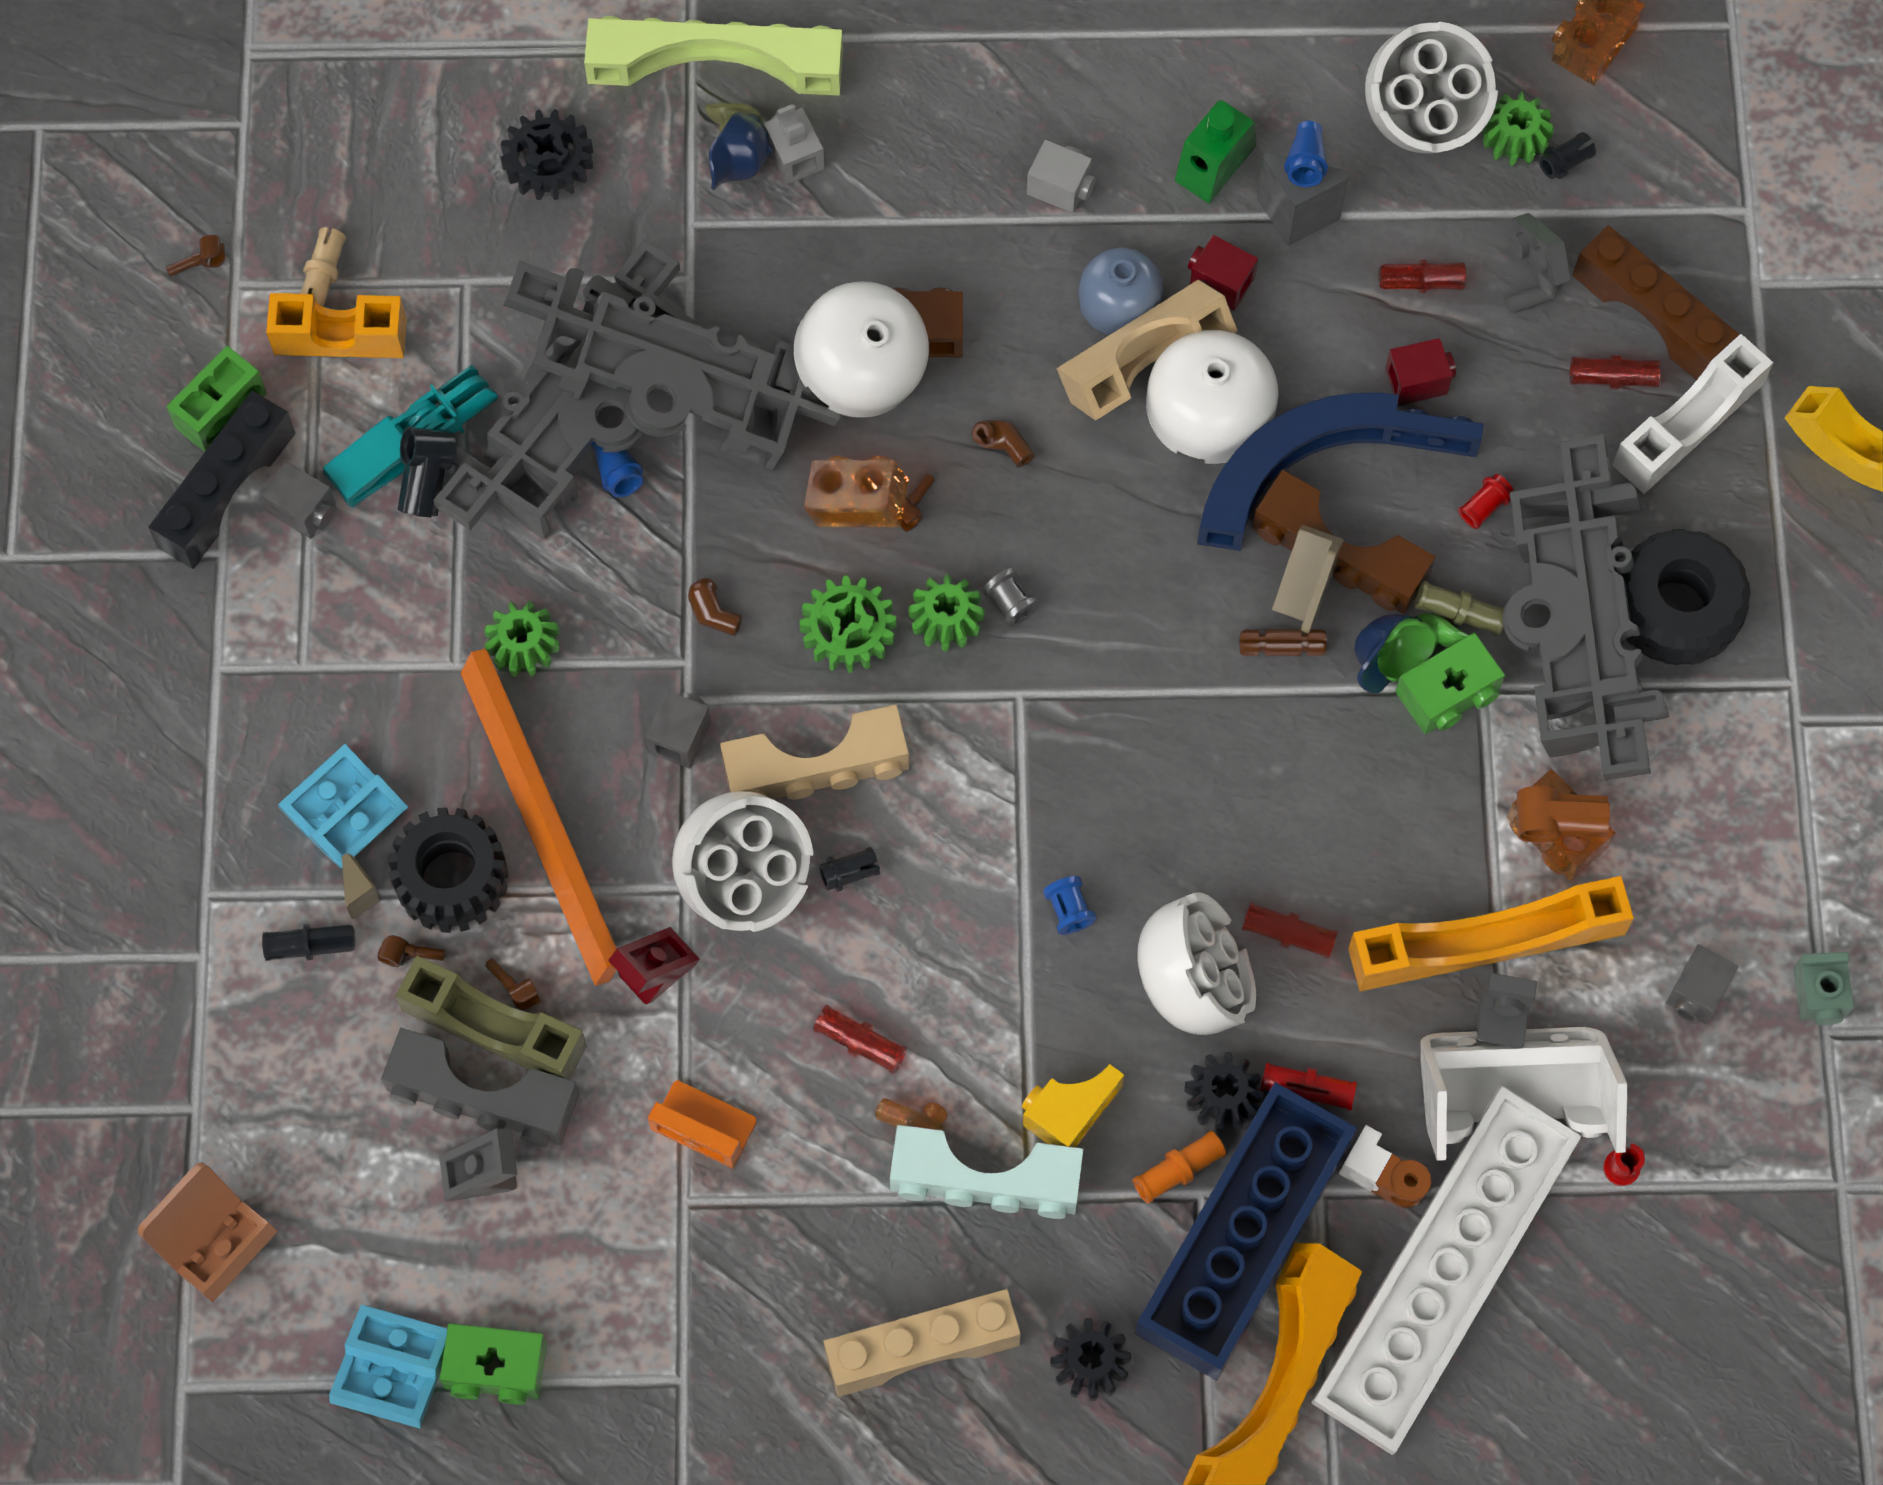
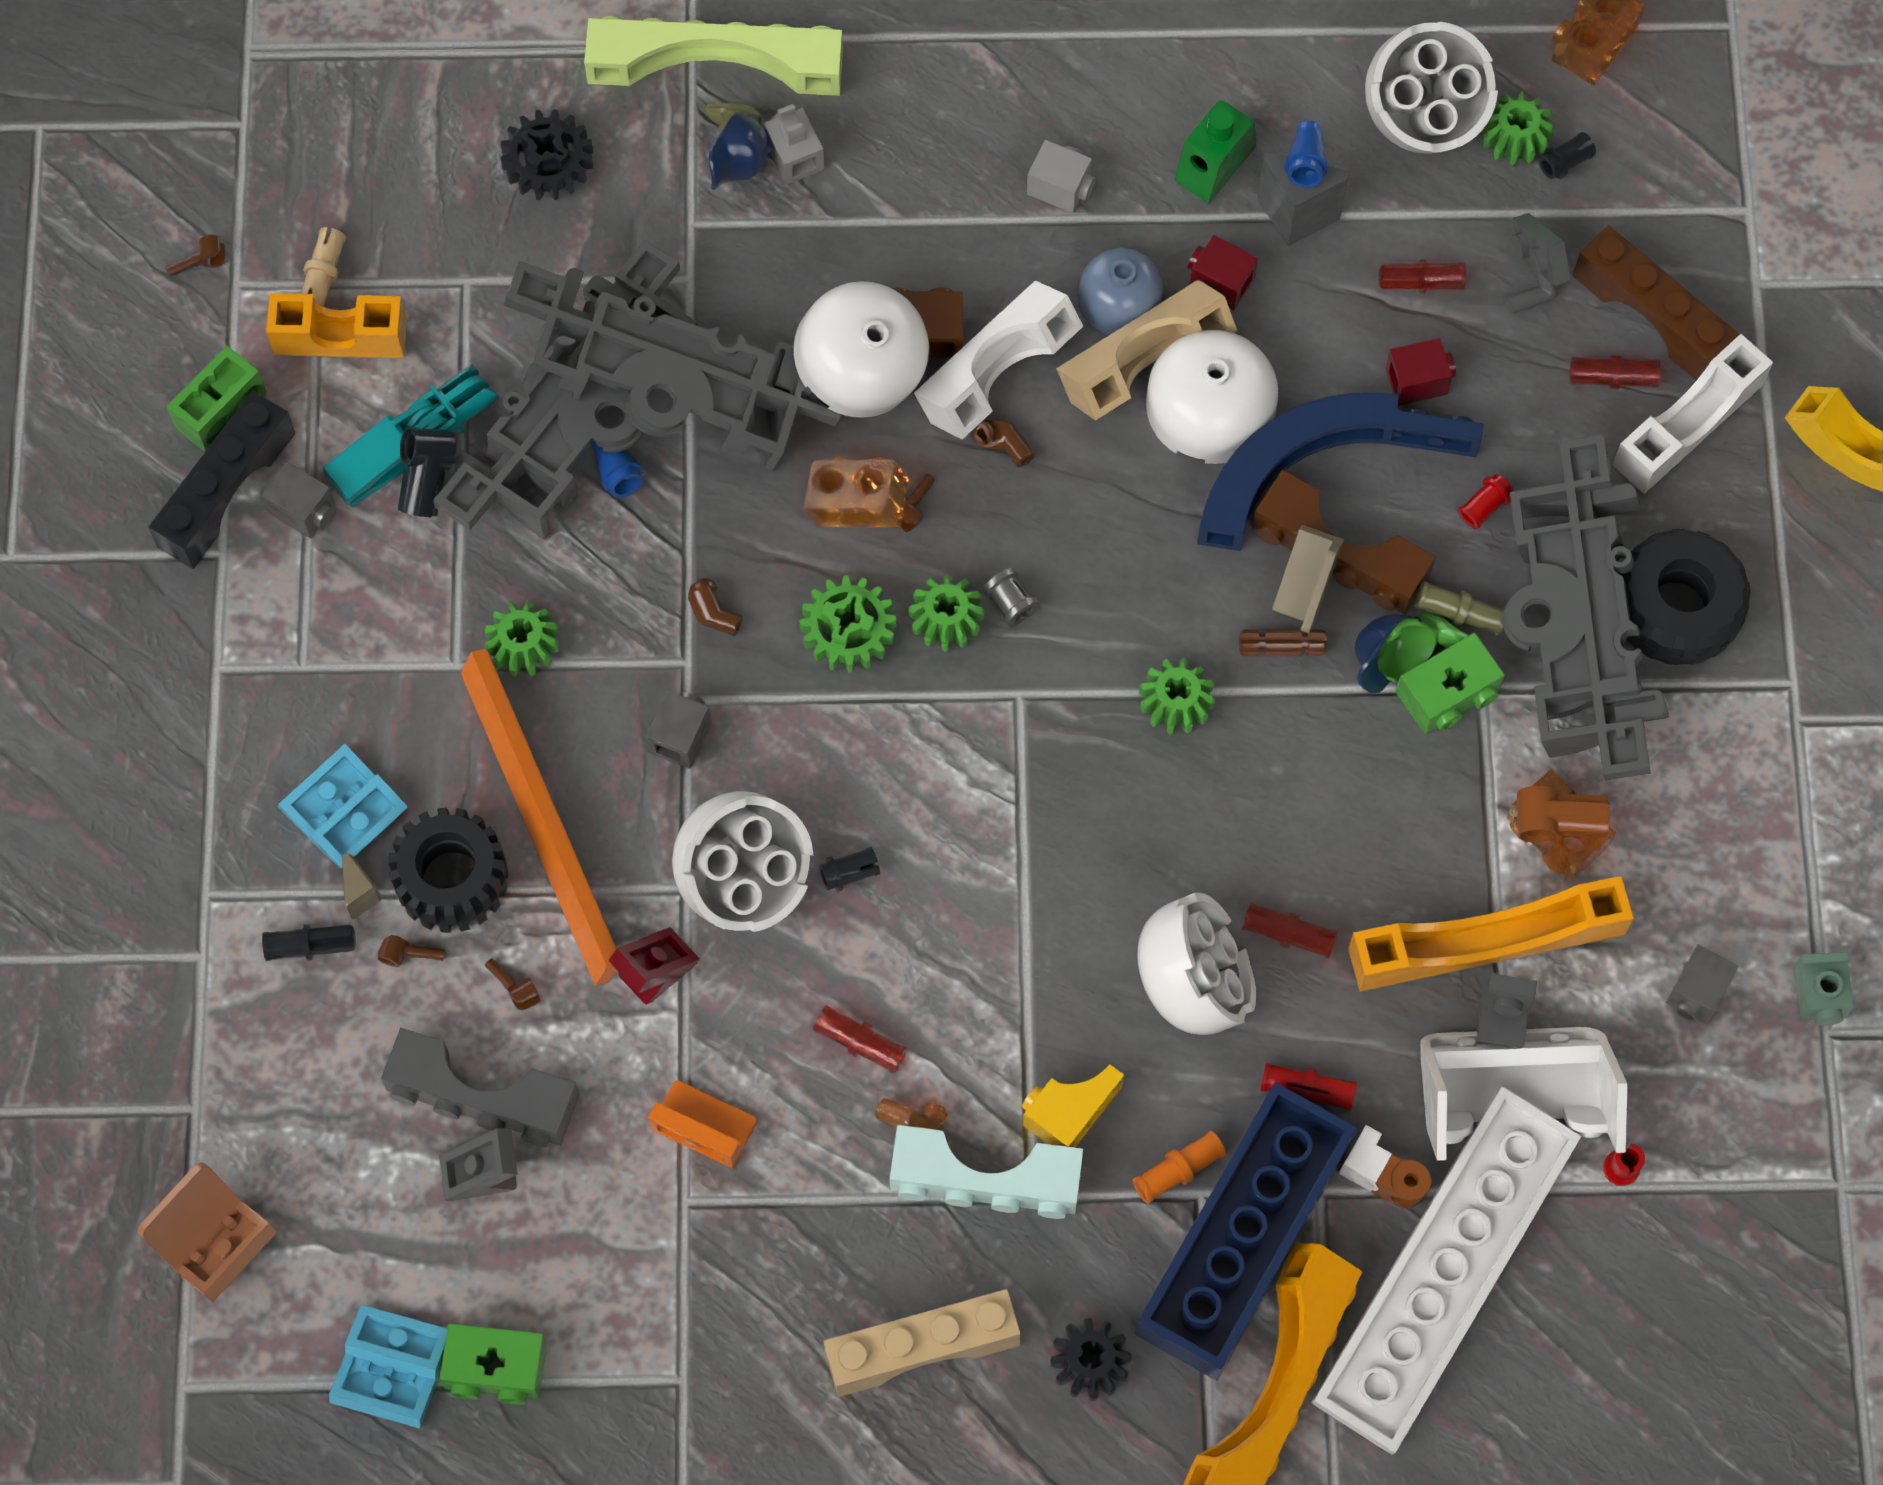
olive arch [395,956,587,1080] -> none
tan arch [720,704,909,800] -> none
blue bush [1043,876,1097,935] -> none
black gear [1184,1052,1264,1132] -> none
none -> white arch [914,281,1083,440]
none -> bright green gear [1139,657,1215,735]

